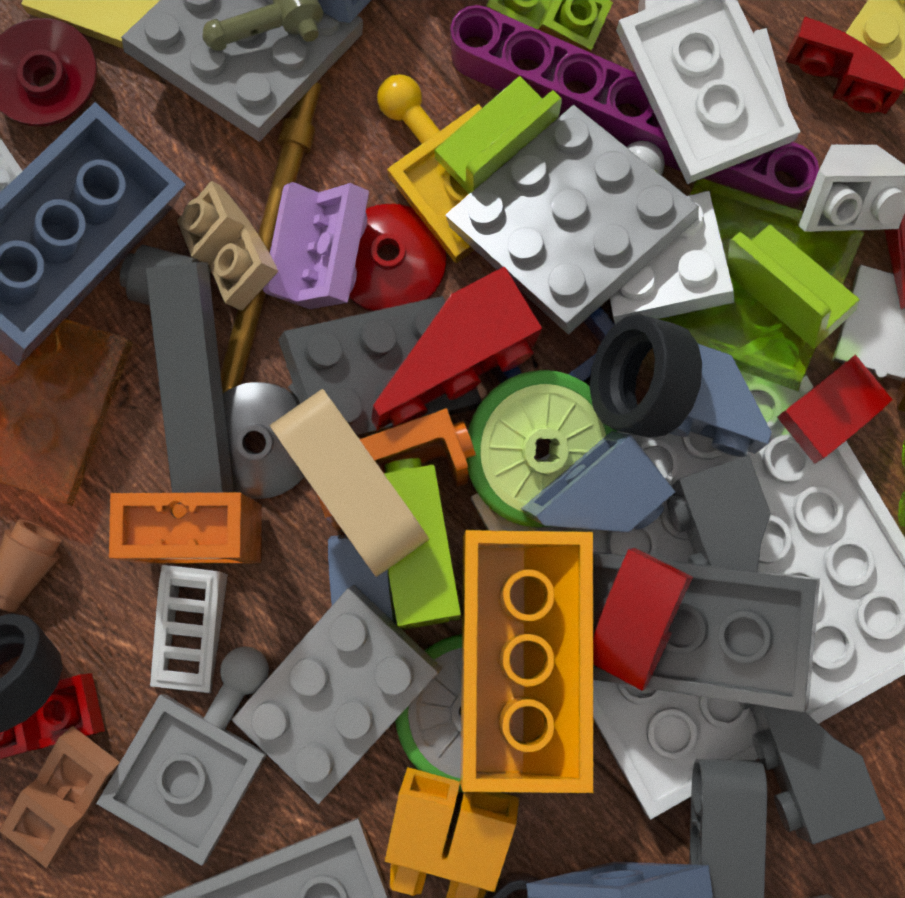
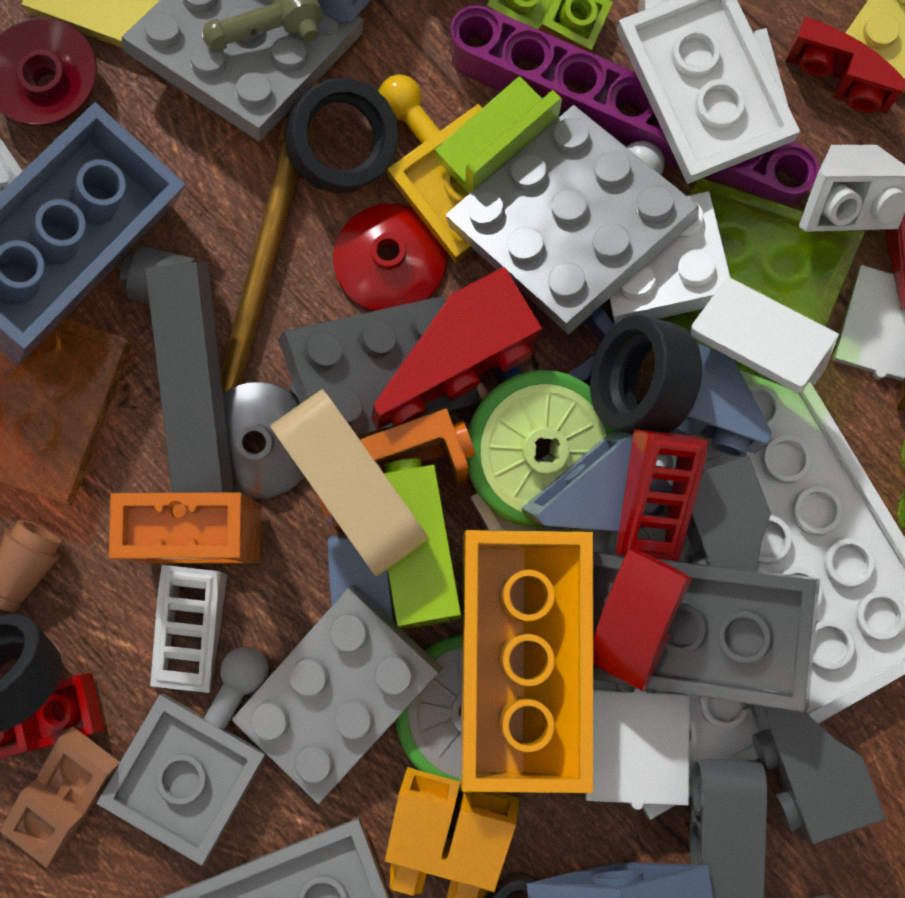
tan slope [177,181,278,311] -> none
lavender bracket [263,182,369,309] -> none
lime panel [727,224,860,349] -> none
red slope [777,354,893,464] -> none
none -> black tyre [284,78,399,194]
none -> white piece [585,687,690,810]
none -> red slope [616,429,708,561]
none -> white panel [691,277,839,393]

